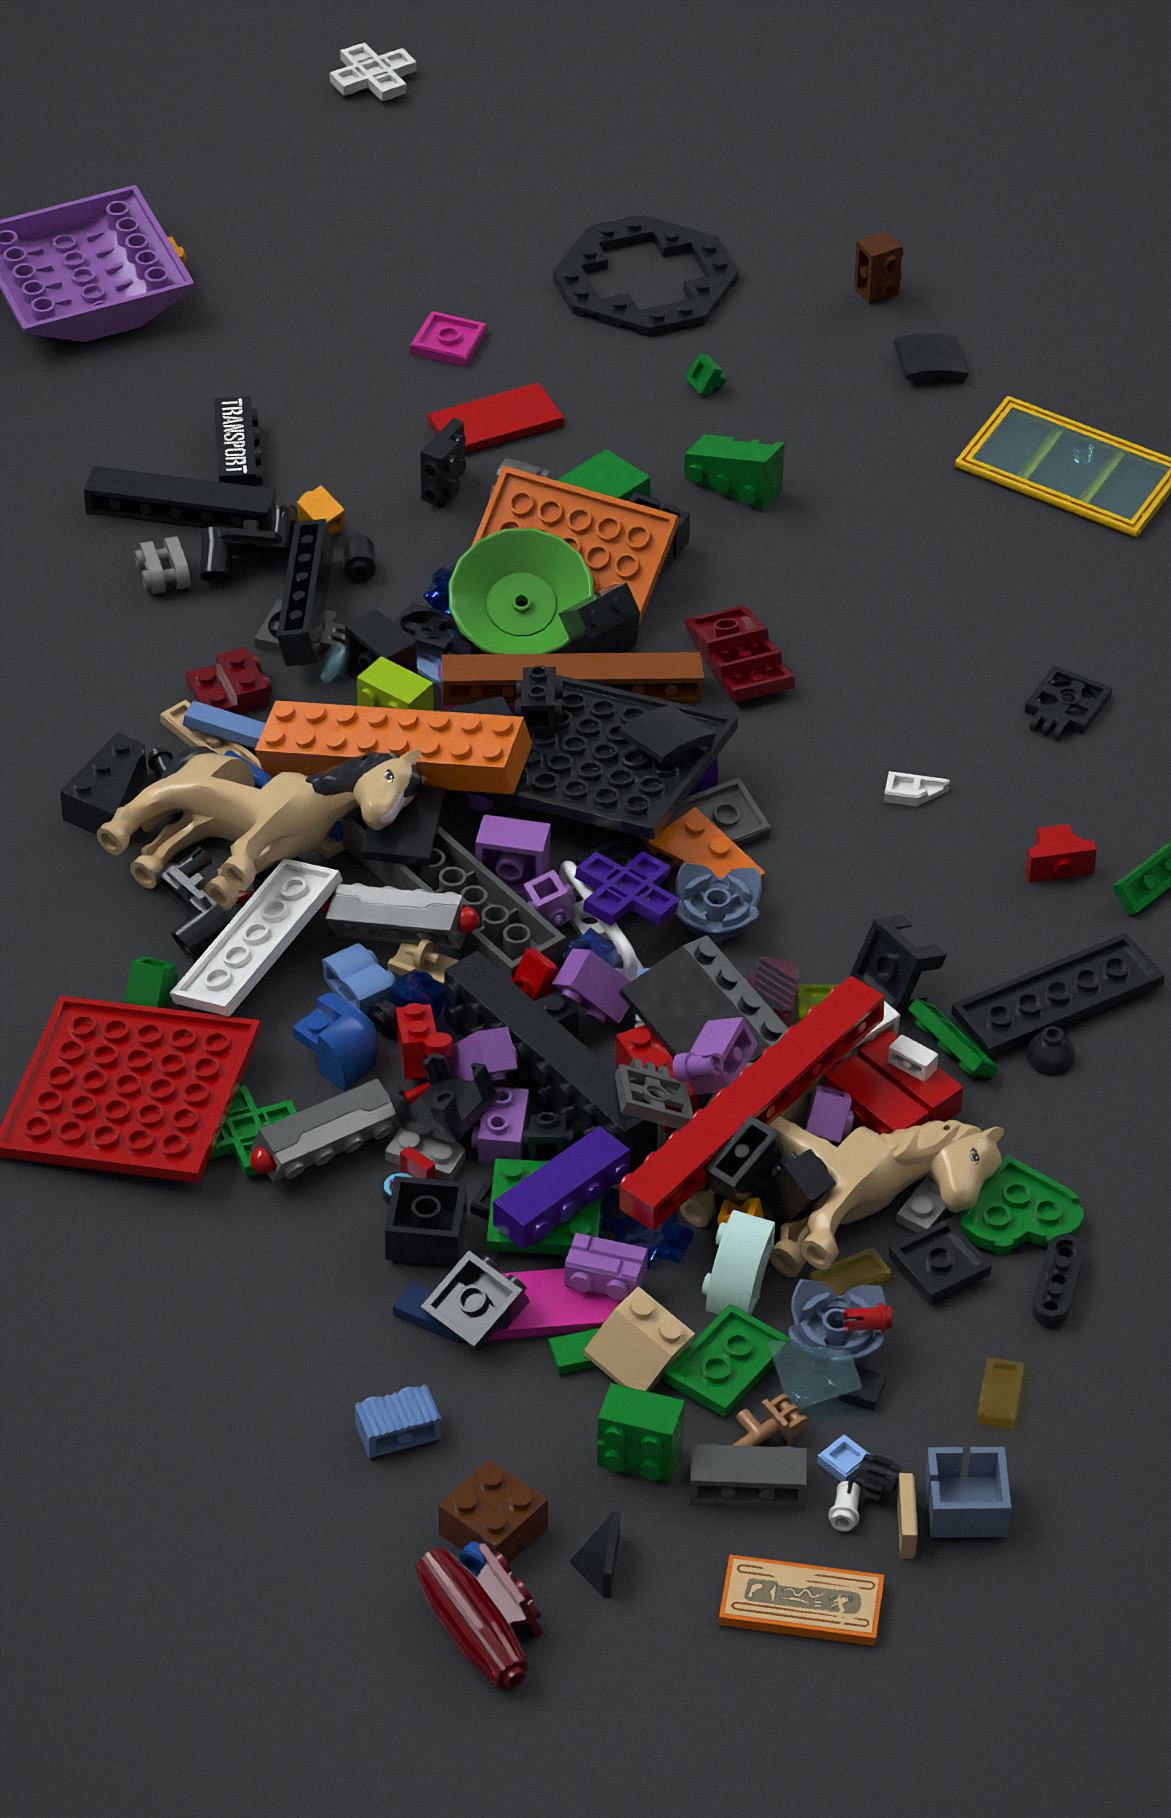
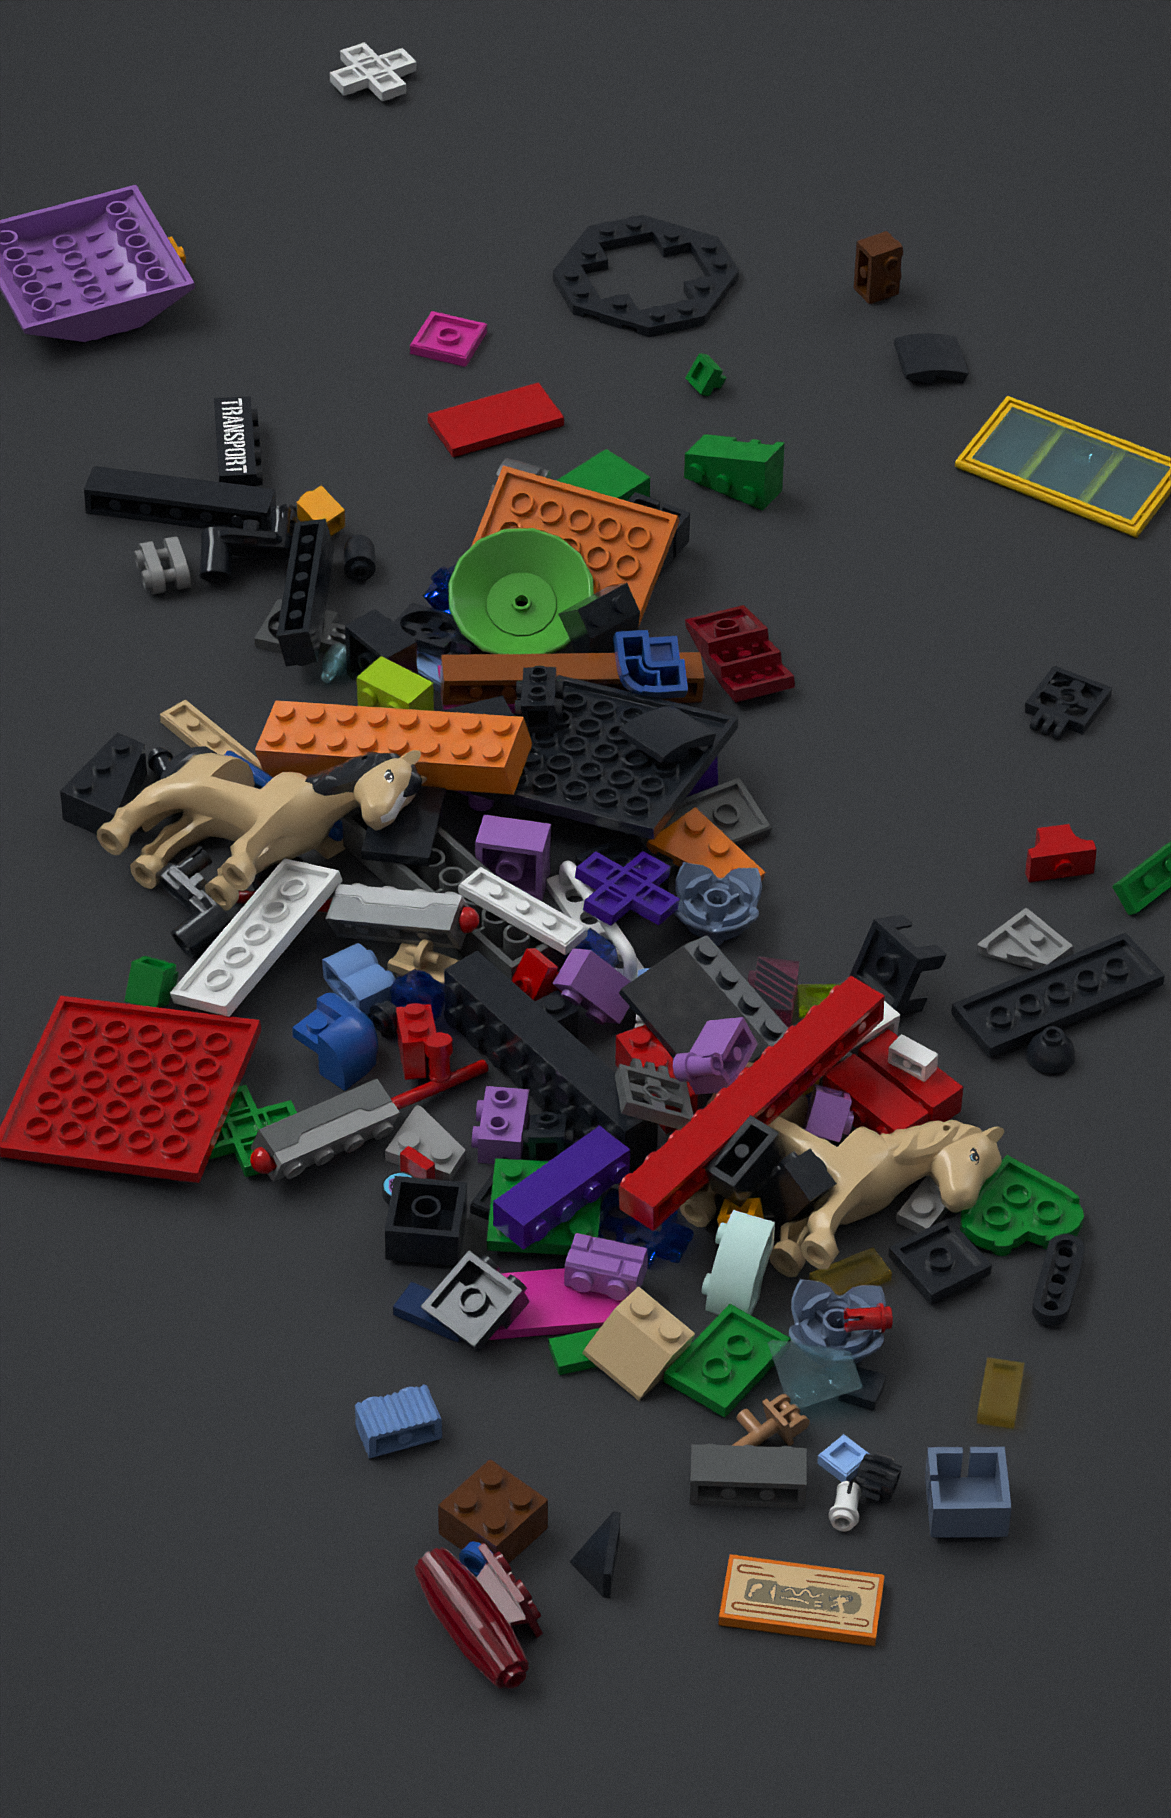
medium blue tile [182,700,266,749] -> none
dark red plate [185,647,272,715] -> none
black panel [389,1052,498,1143] -> none
black plate [420,418,466,507] -> none
medium lavender brick [450,1027,518,1084] -> none
medium lavender brick [523,870,576,927] -> none
green piece [597,1383,685,1483] -> none
white tile [884,771,950,807] -> none
tan tile [897,1473,918,1559] -> none
green plate [908,998,1000,1079] -> none
none -> white tile [458,867,587,955]
none -> blue brick [613,630,688,699]
none -> light grey wing [977,908,1074,970]

